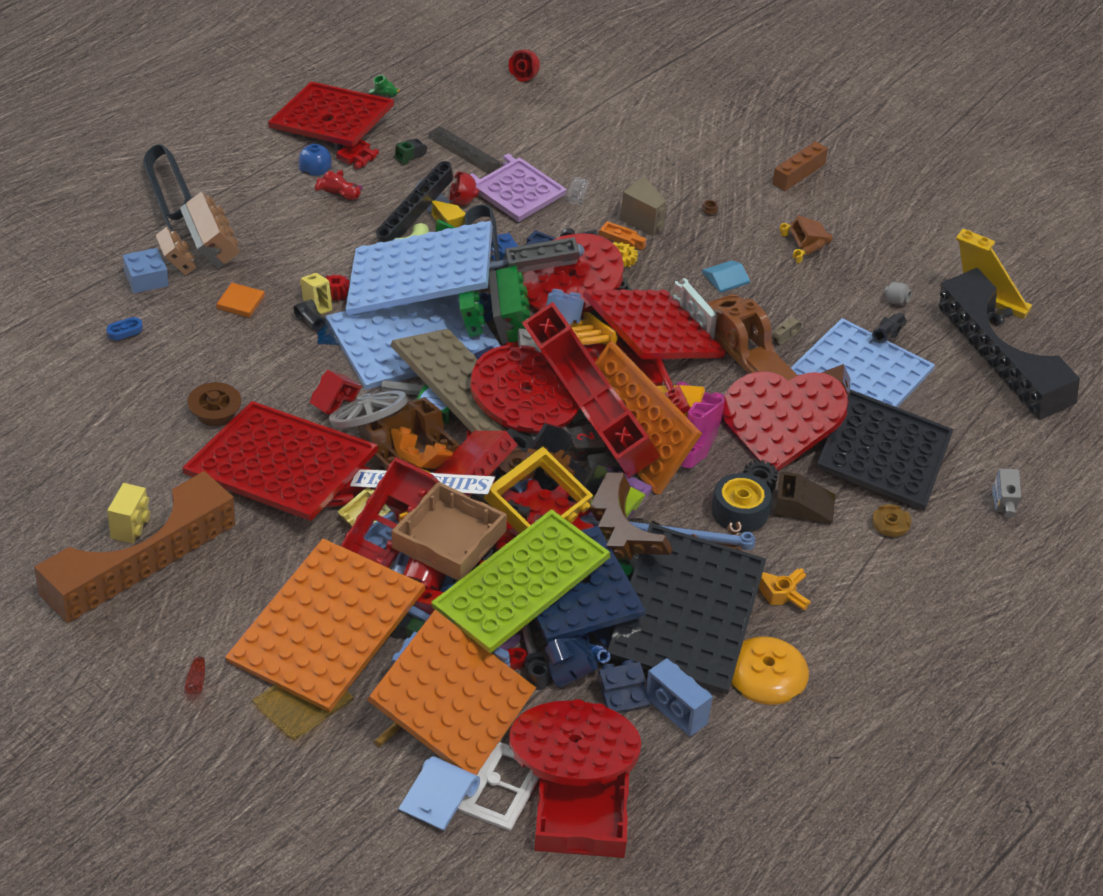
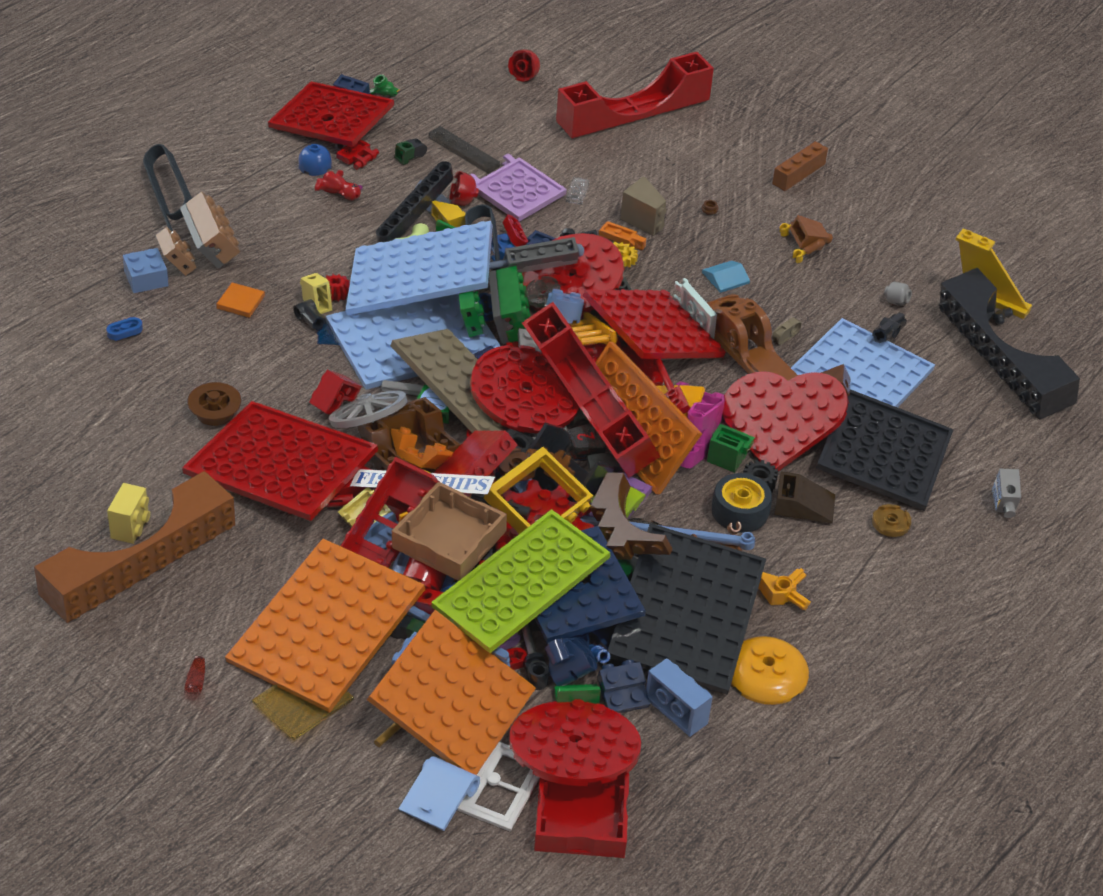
none -> dark blue hinge [333,74,370,94]
none -> red beam [502,215,528,247]
none -> clear smoke plate [525,276,562,308]
none -> green panel [554,684,601,704]
none -> red arch [556,52,714,139]
none -> green plate [707,424,755,473]

